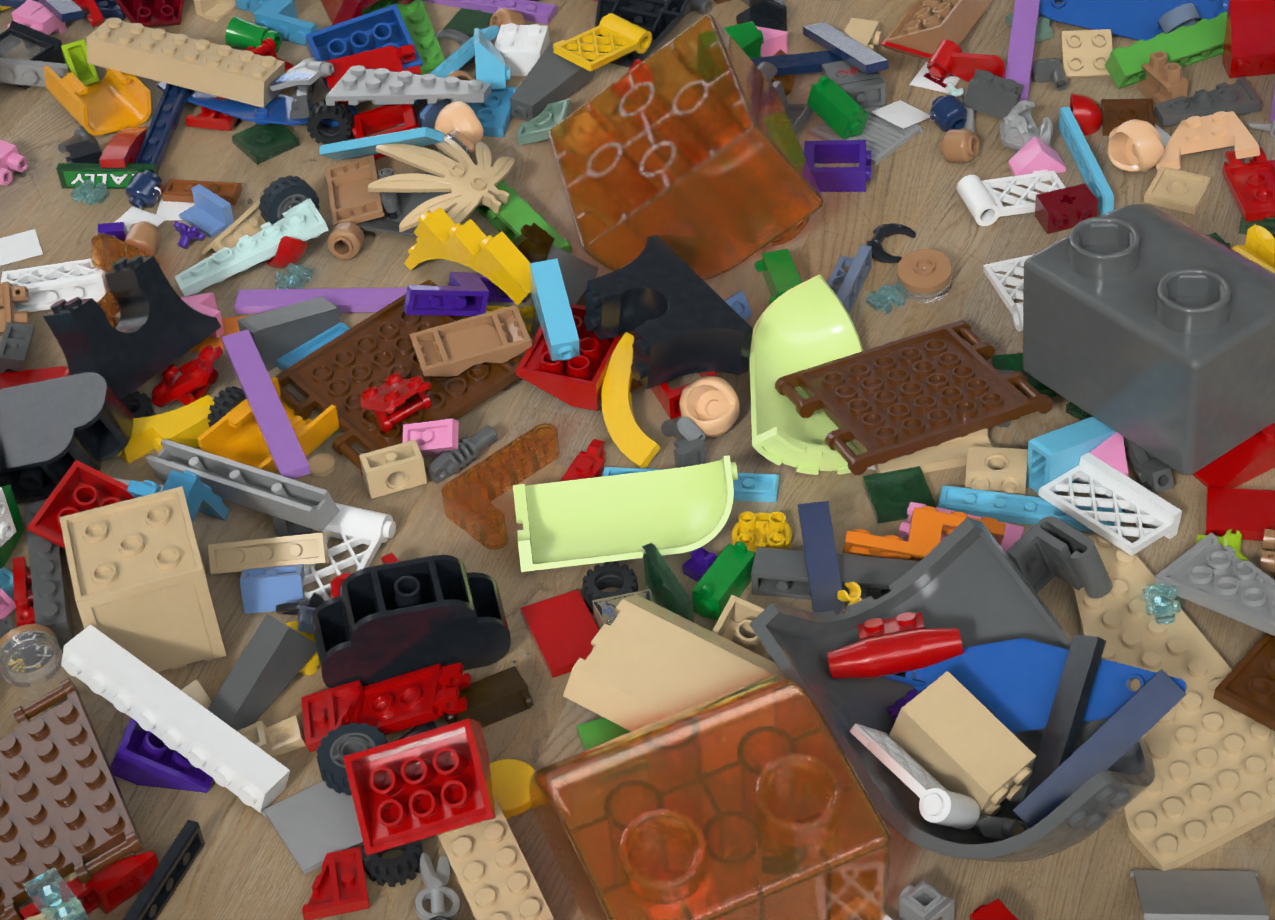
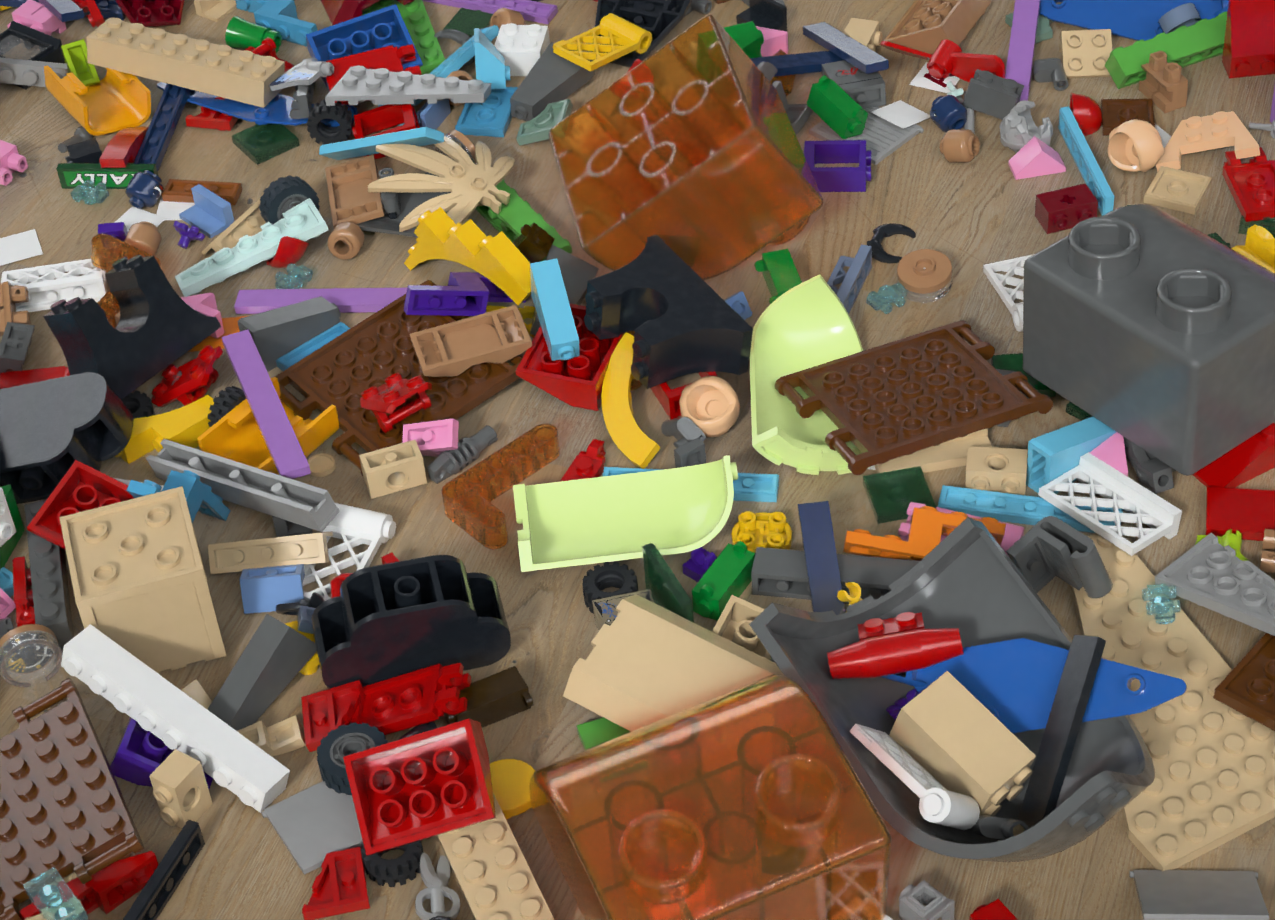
light nougat piece [435,101,484,147] -> none
red tile [520,589,599,678] -> none
white piece [957,169,1066,226] -> none
dark blue tile [1012,669,1186,828] -> none
dark grey wing [1154,76,1262,126] -> none
none -> tan brick [149,749,213,828]

